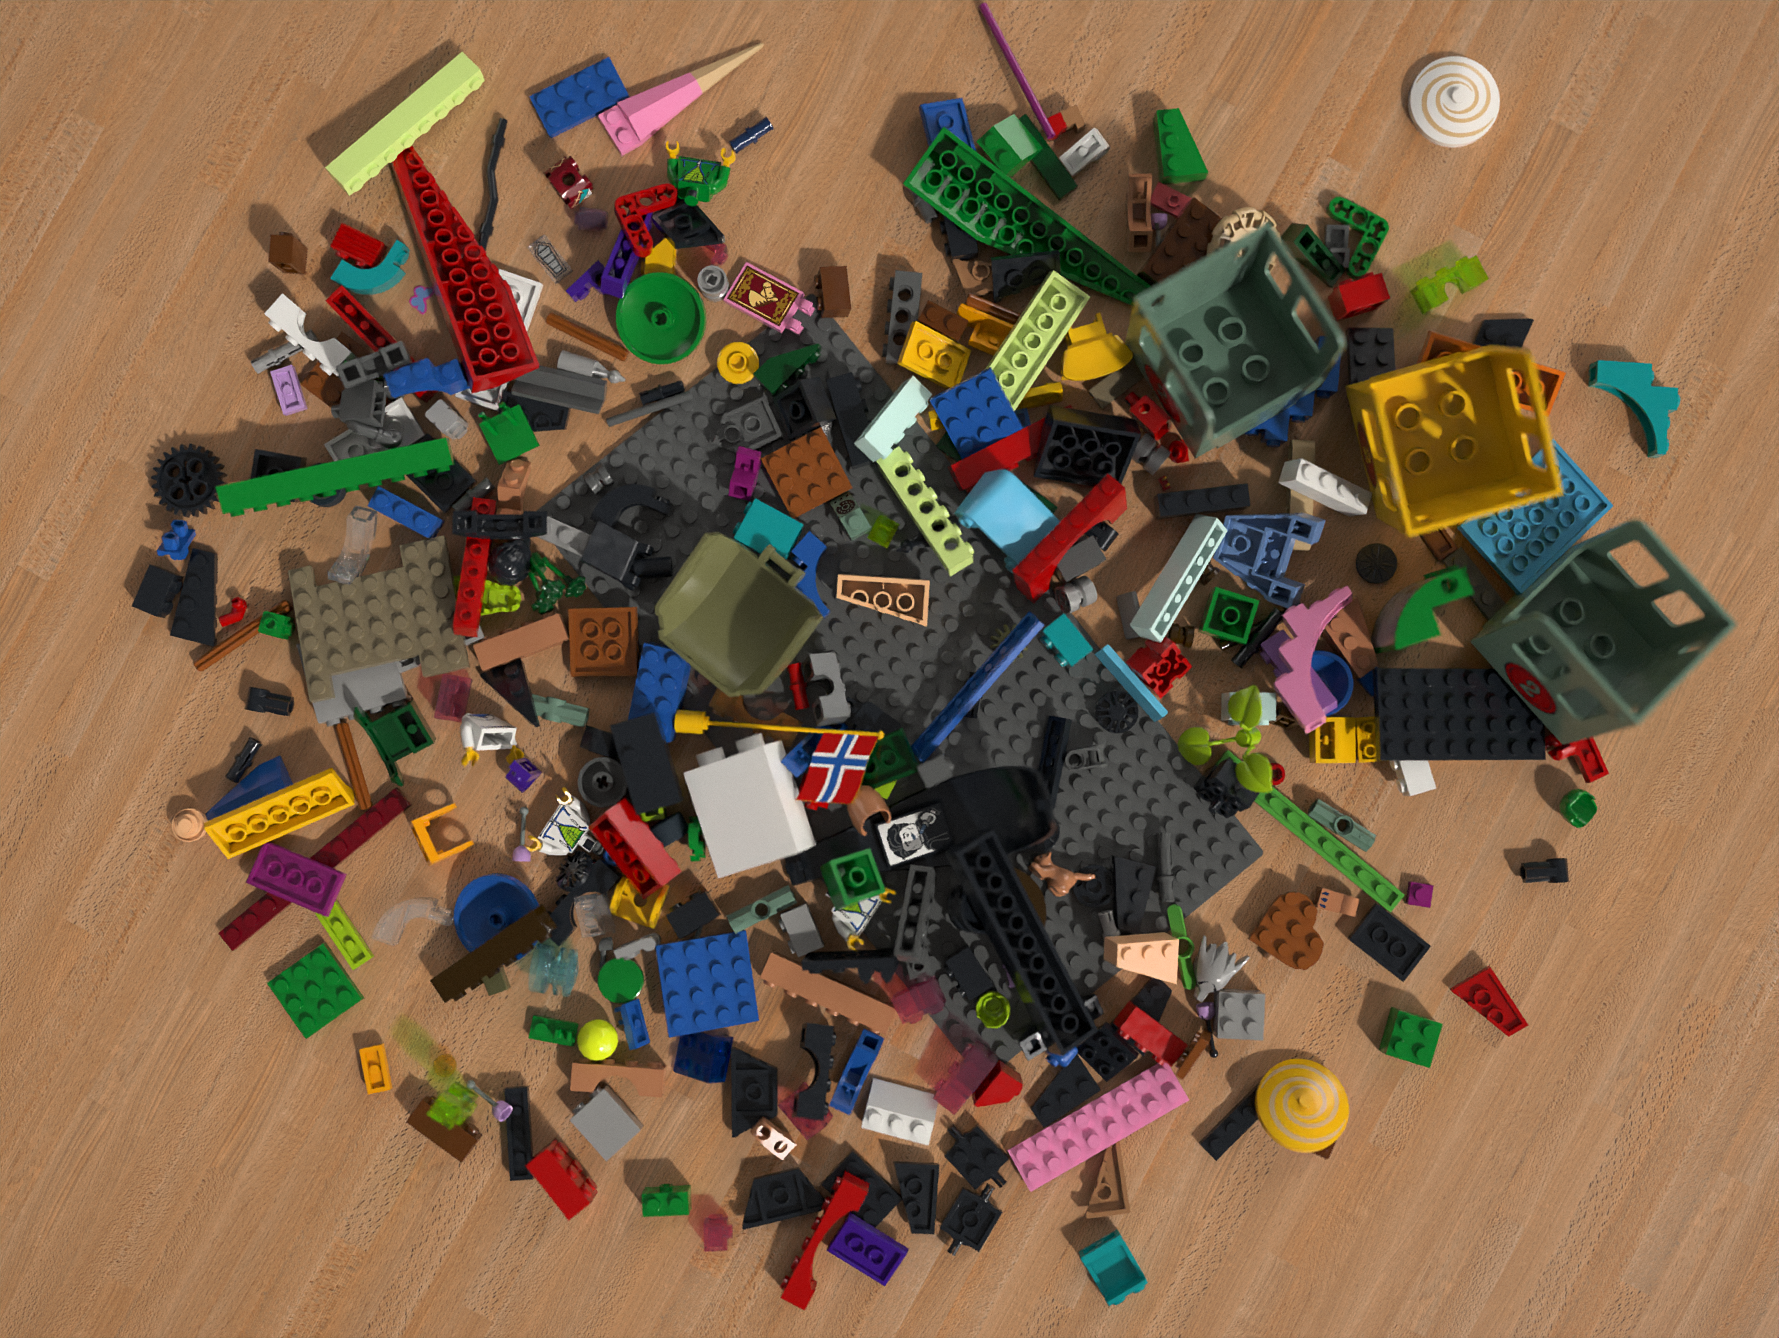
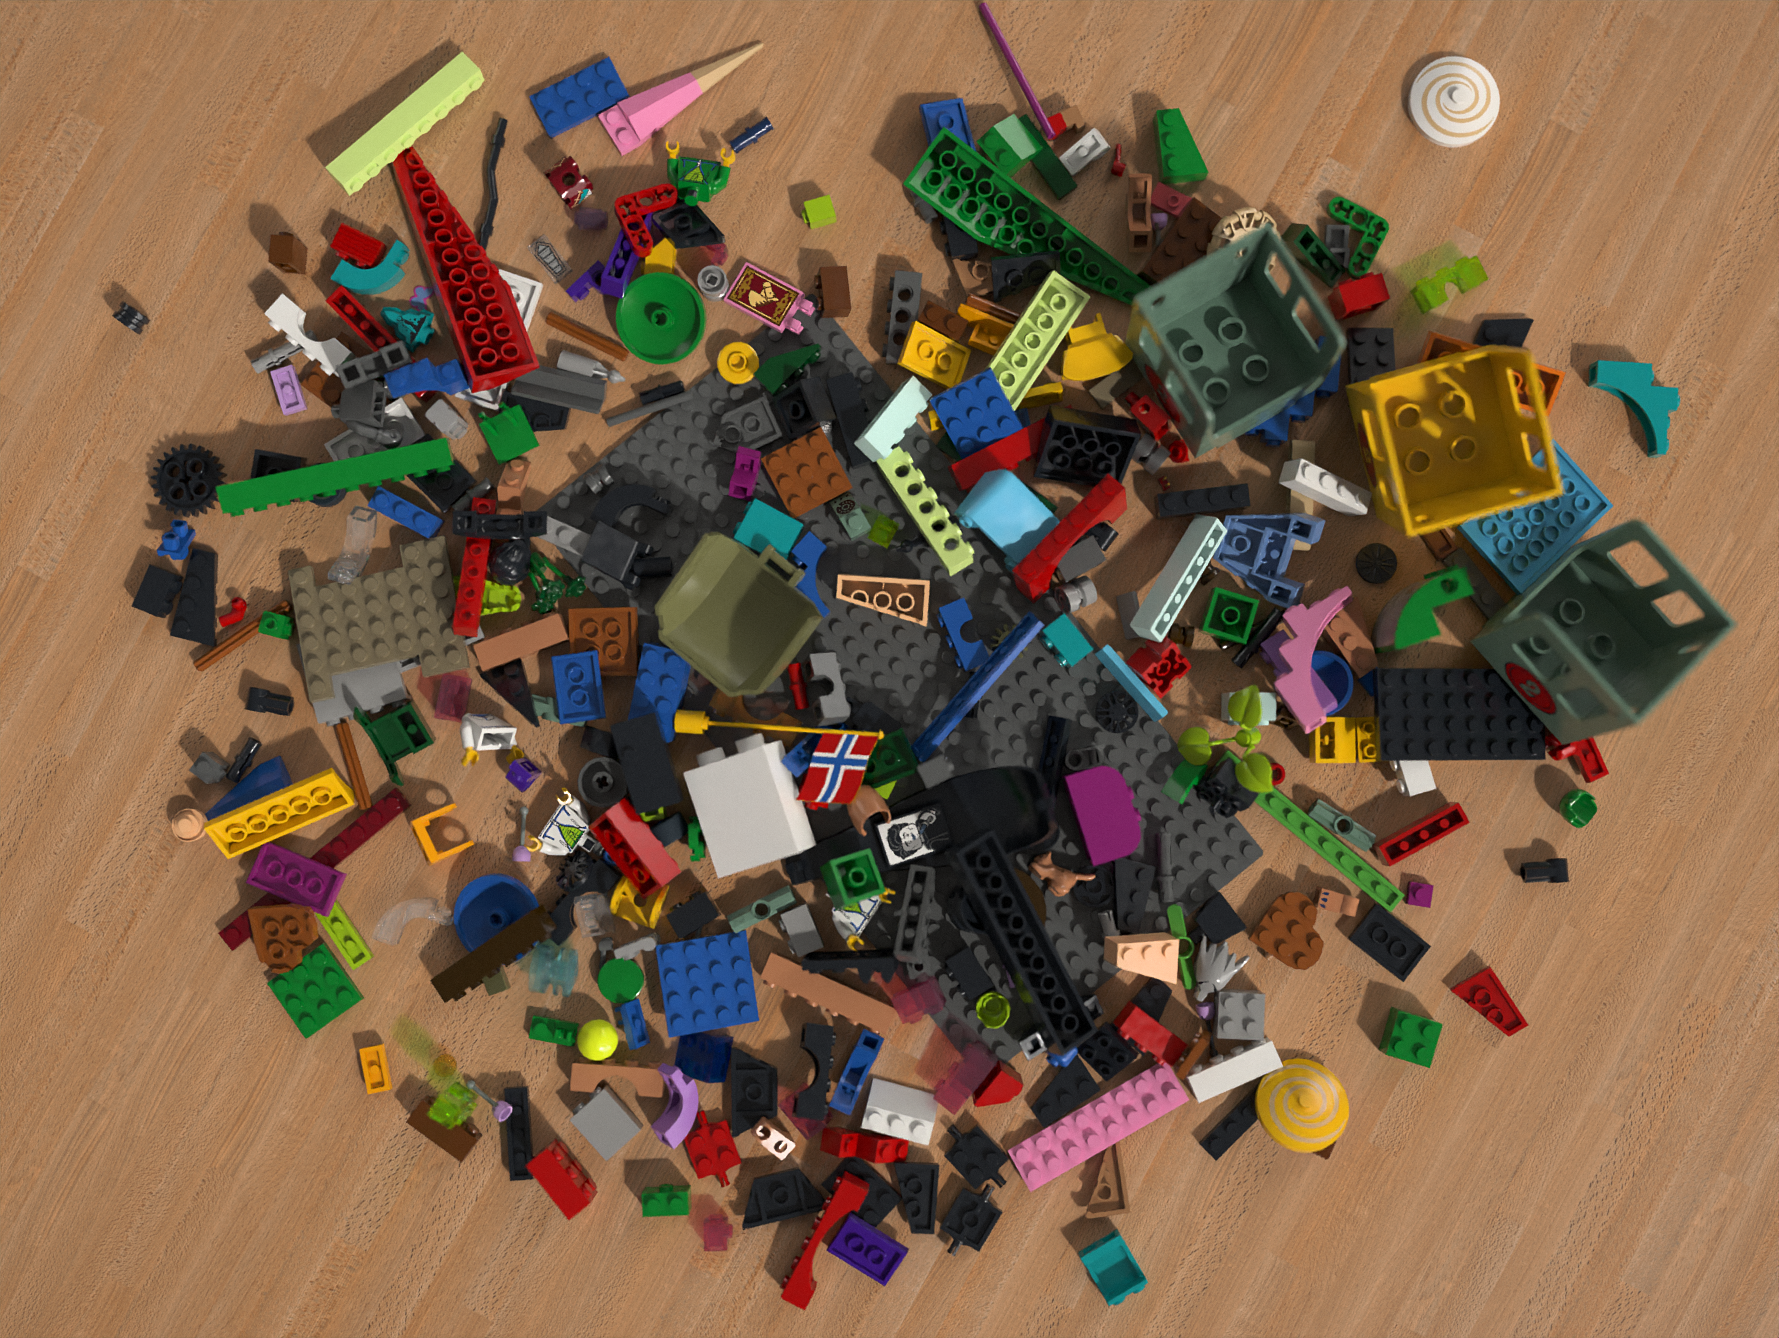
none -> black wheel [112,301,151,335]
none -> dark grey brick [189,752,230,784]
none -> dark orange plate [248,904,318,974]
none -> teal rock [380,307,434,353]
none -> blue tile [551,650,606,725]
none -> medium lavender arch [651,1063,698,1149]
none -> red plate [684,1110,742,1187]
none -> lime brick [801,194,836,230]
none -> red arch [820,1126,909,1164]
none -> blue arch [936,598,989,672]
none -> magenta brick [1061,766,1141,866]
none -> red hand [1111,144,1126,177]
none -> green slope [1161,759,1208,804]
none -> white brick [1186,1037,1283,1103]
none -> black torso [1188,891,1247,945]
none -> red brick [1372,801,1470,867]

